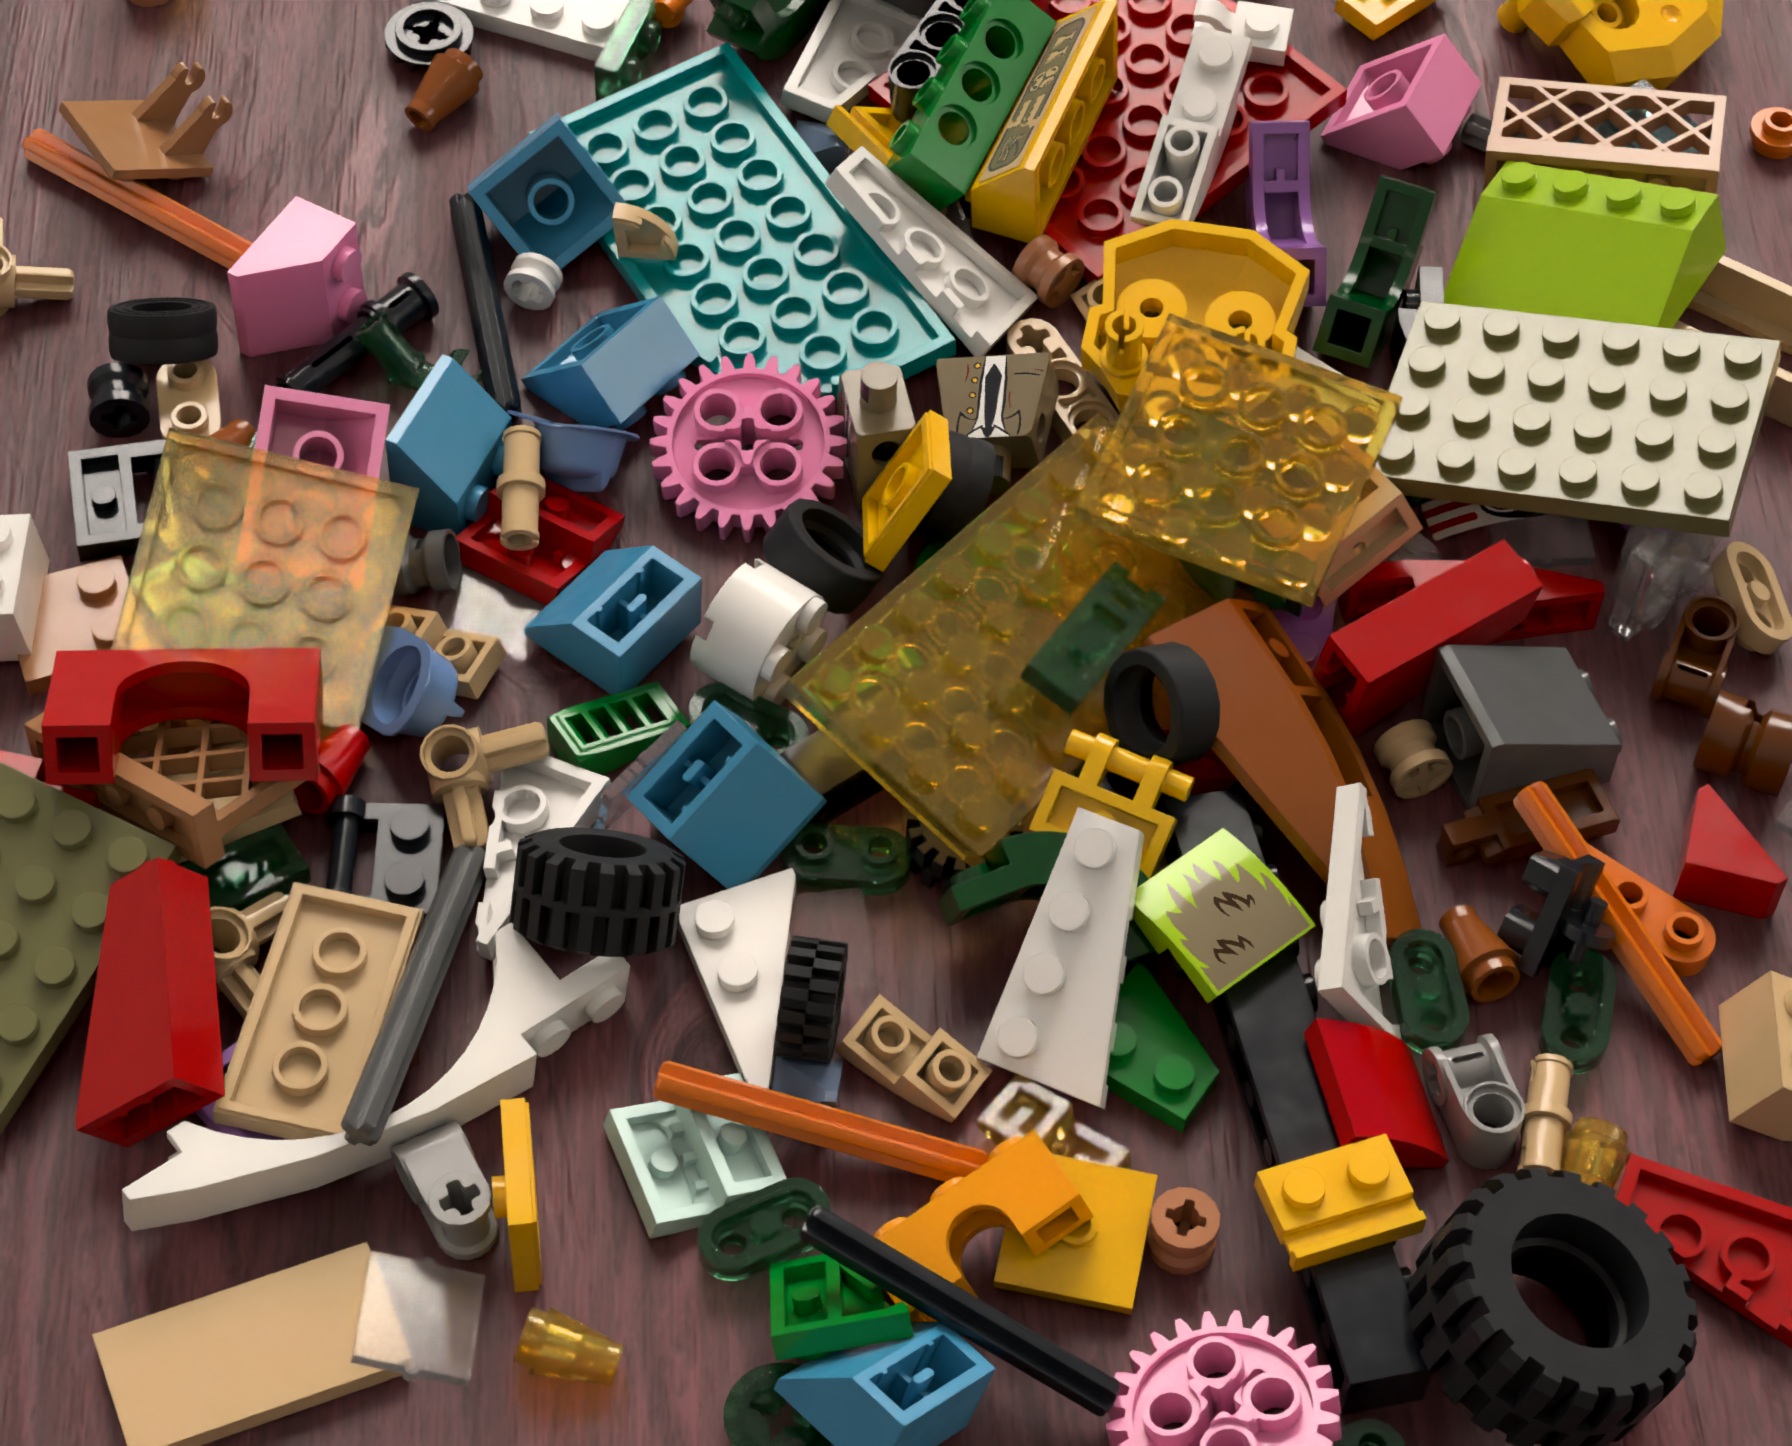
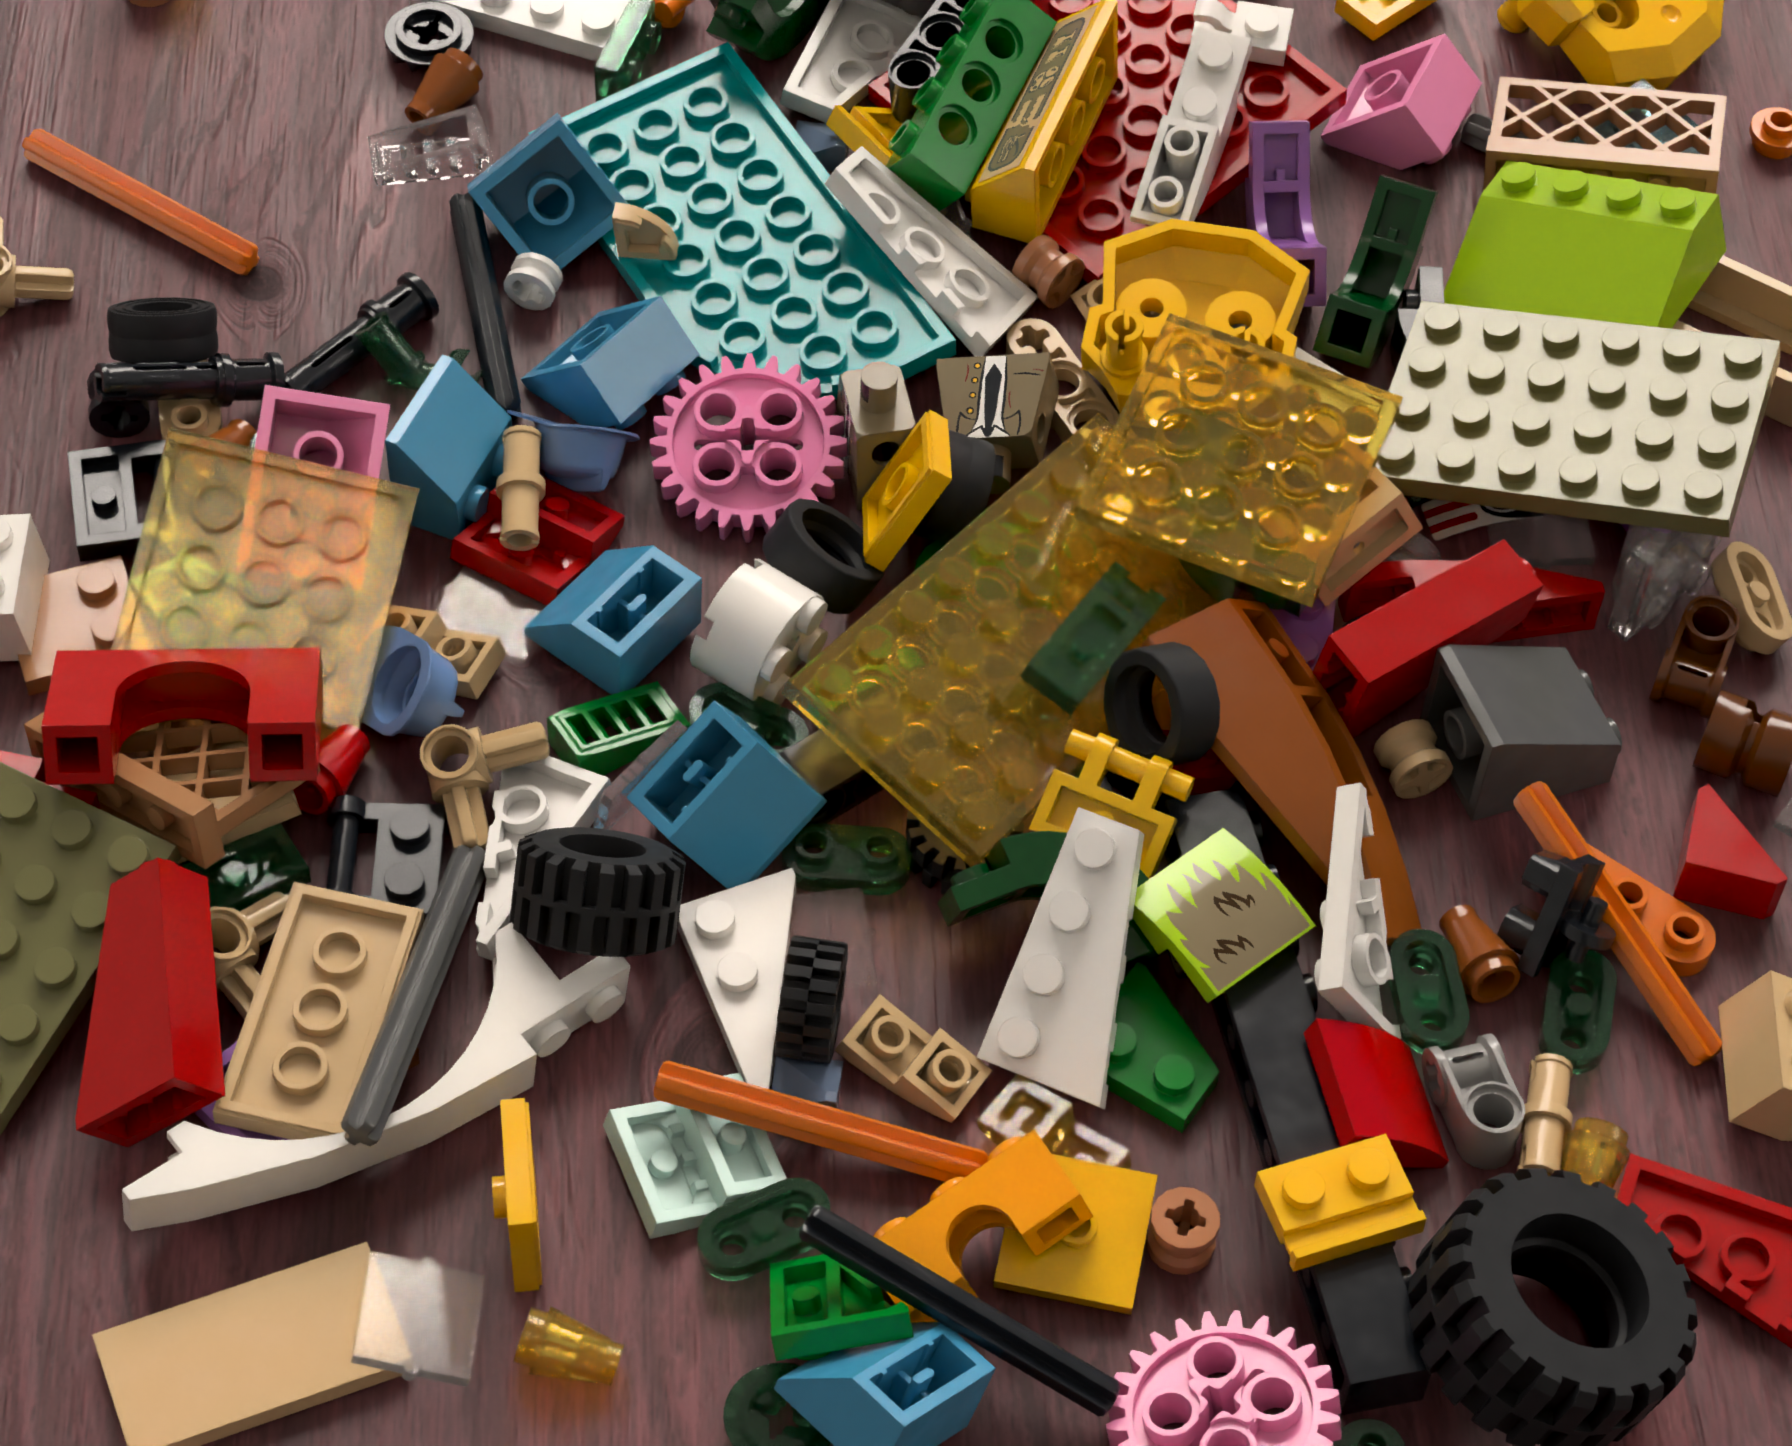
medium nougat plate [58,62,233,182] -> none
bright pink slope [227,196,367,357] -> none
dark grey wheel [383,529,462,597] -> none
light grey piece [390,1120,499,1260] -> none
reddish brown hinge [1435,768,1621,867] -> none
none -> black pin [94,352,285,407]
none -> clear slope [367,105,494,186]

